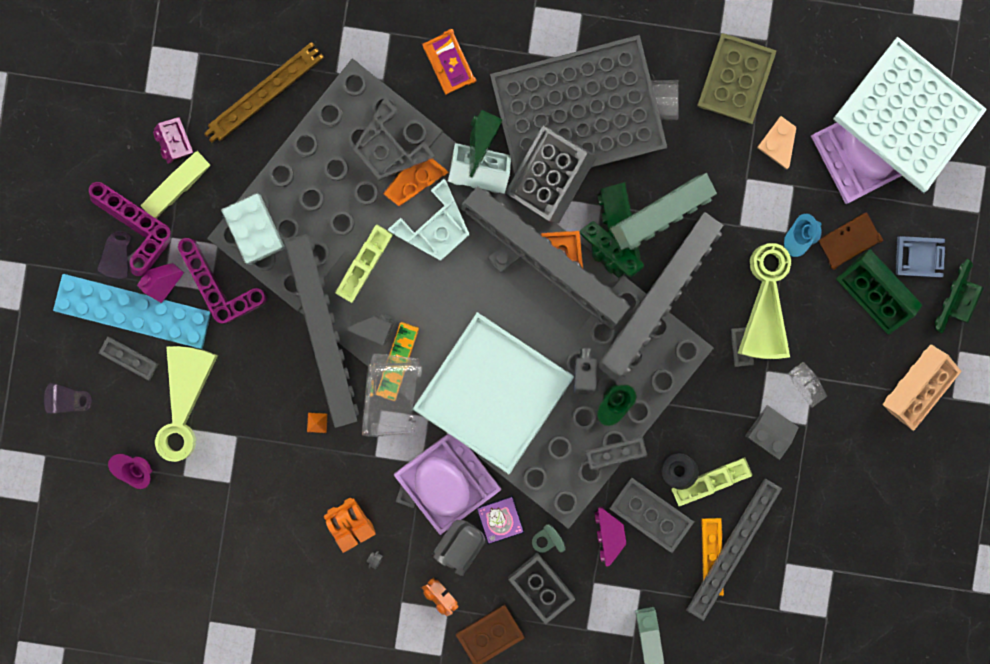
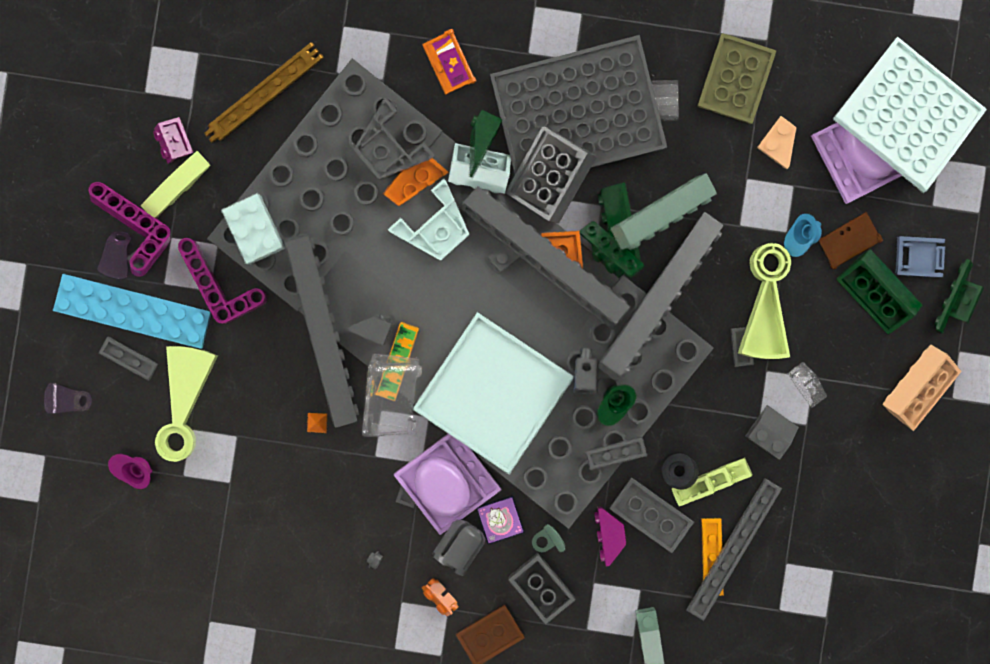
magenta slope [137,263,184,303] -> none
orange hips [324,498,376,553] -> none
yellowish green slope [336,224,393,303] -> none

